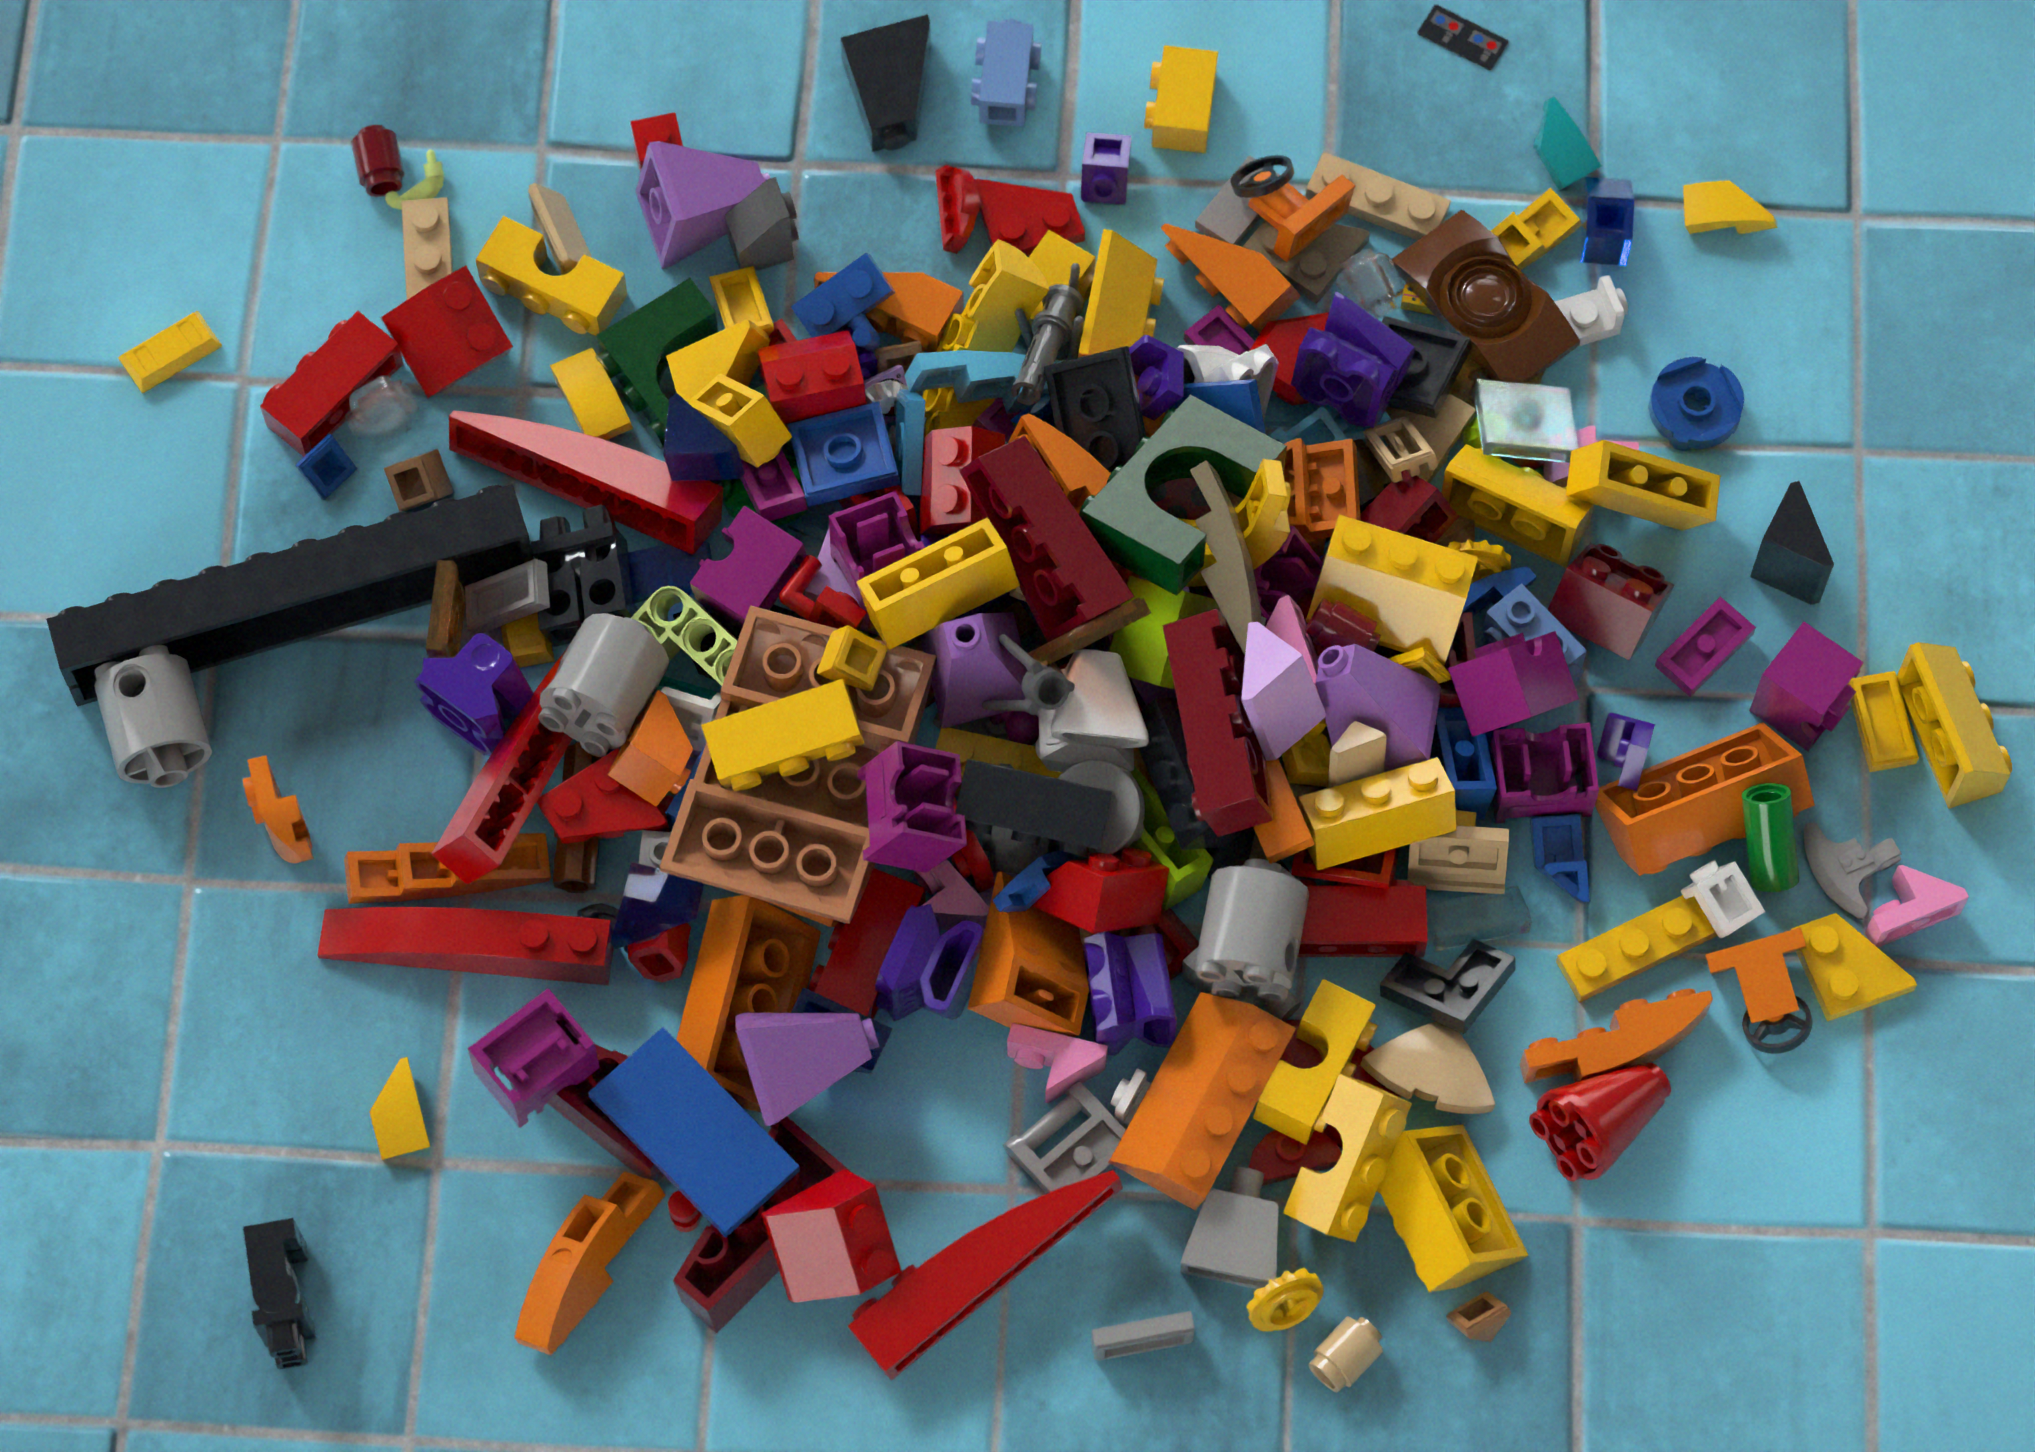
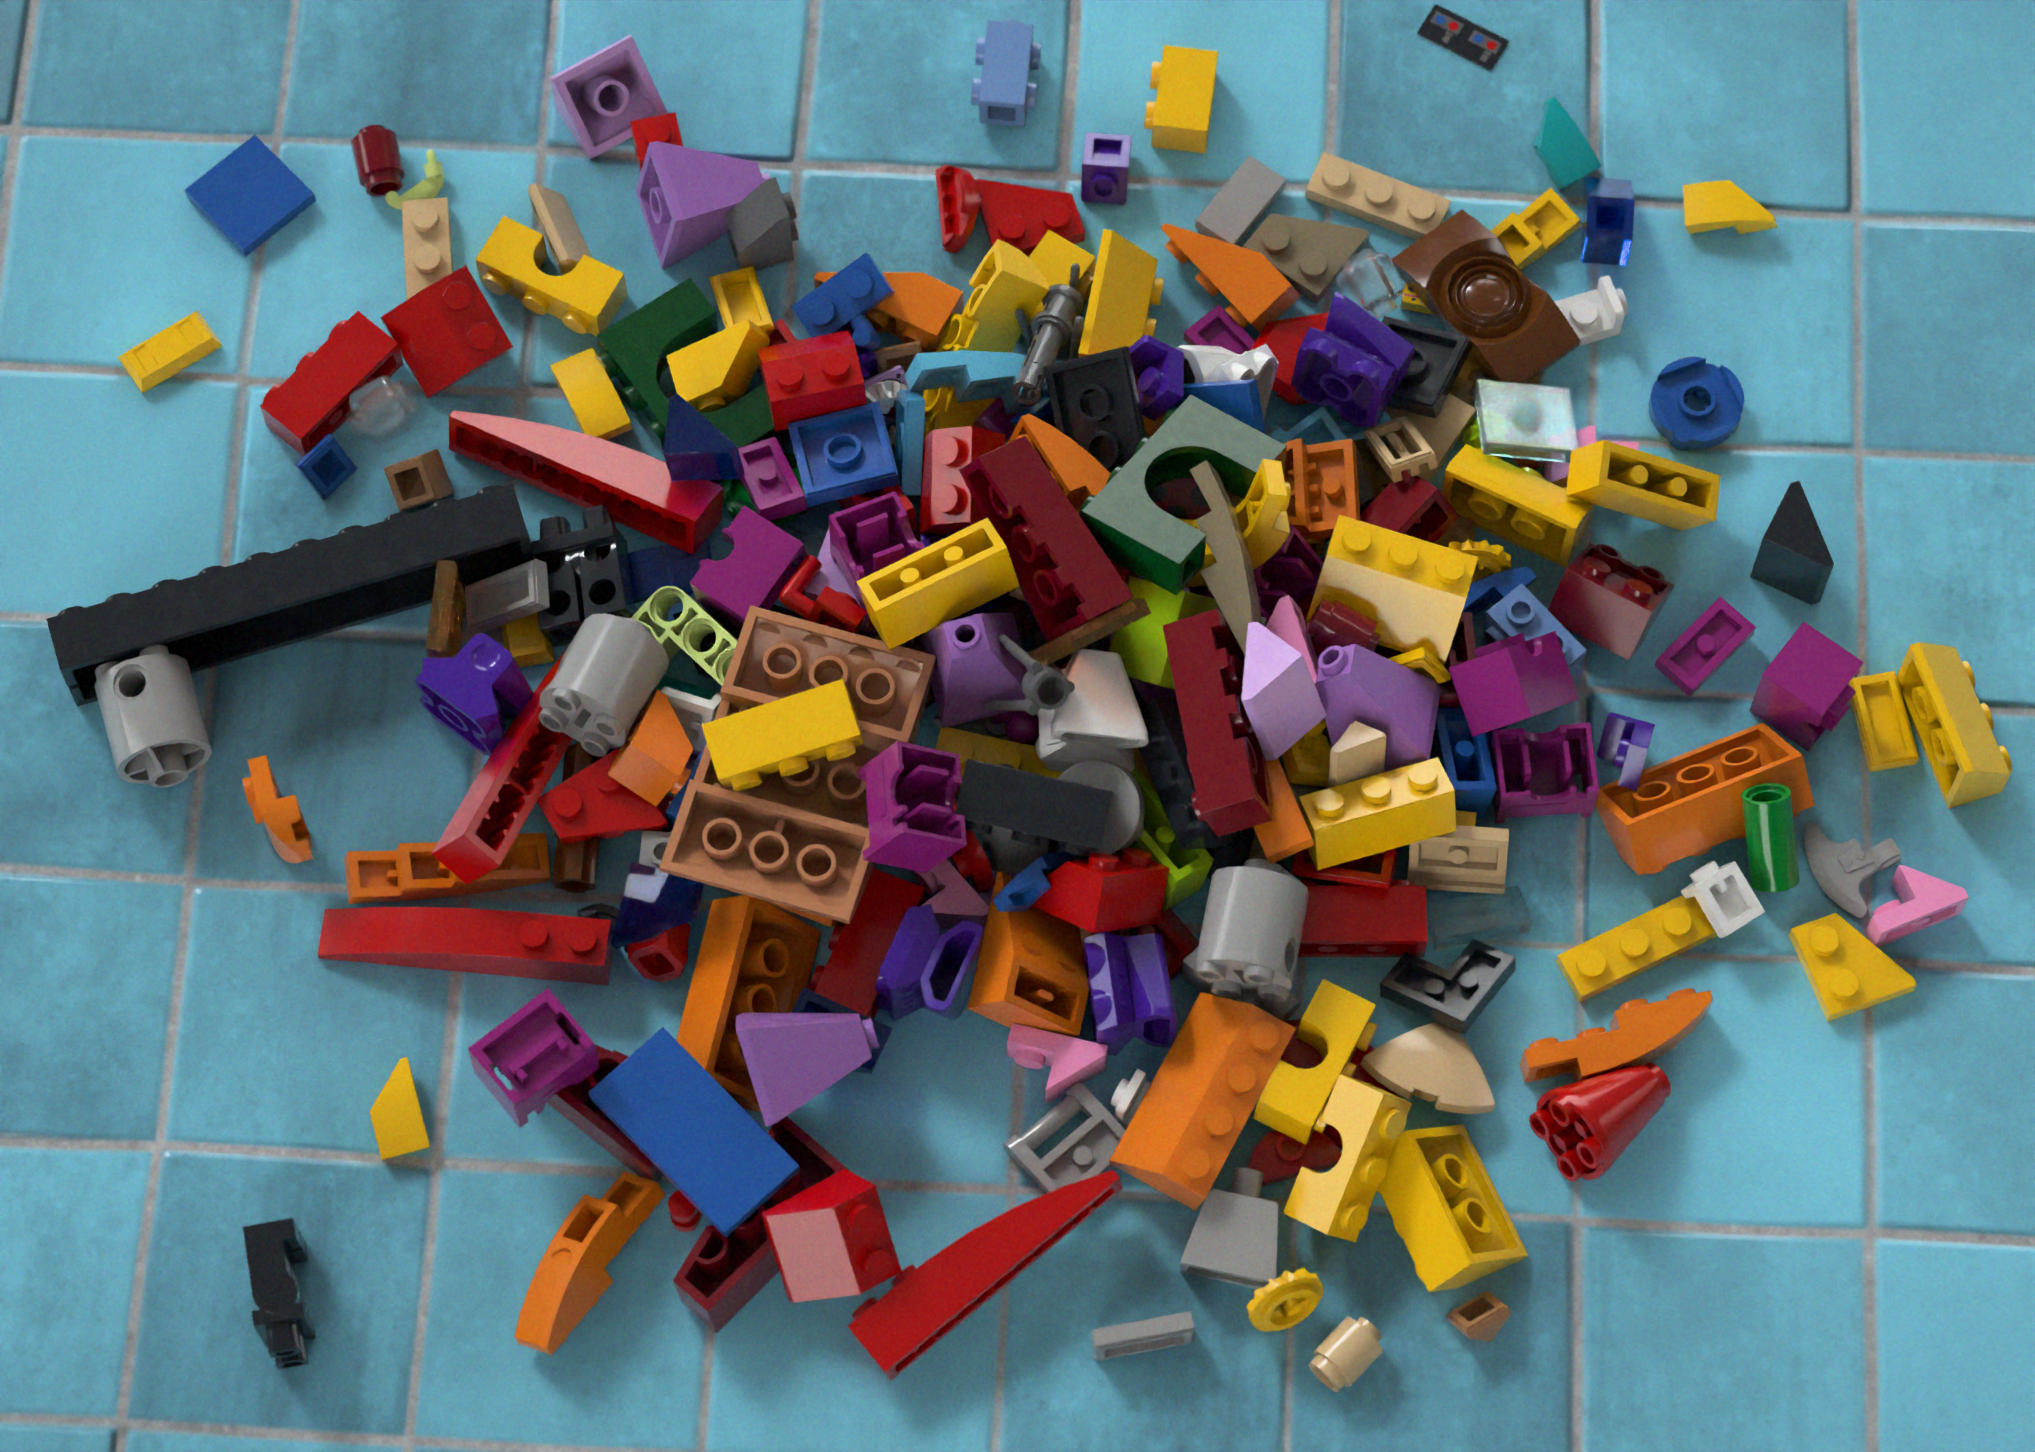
yellow slope [685,373,792,468] -> none
yellow slope [817,625,888,691] -> none
black slope [840,14,931,152] -> none
orange piece [1230,155,1355,262] -> none
blue slope [1530,815,1590,903] -> none
orange piece [1705,927,1813,1054] -> none
none -> blue tile [185,135,316,257]
none -> lavender slope [550,35,668,159]

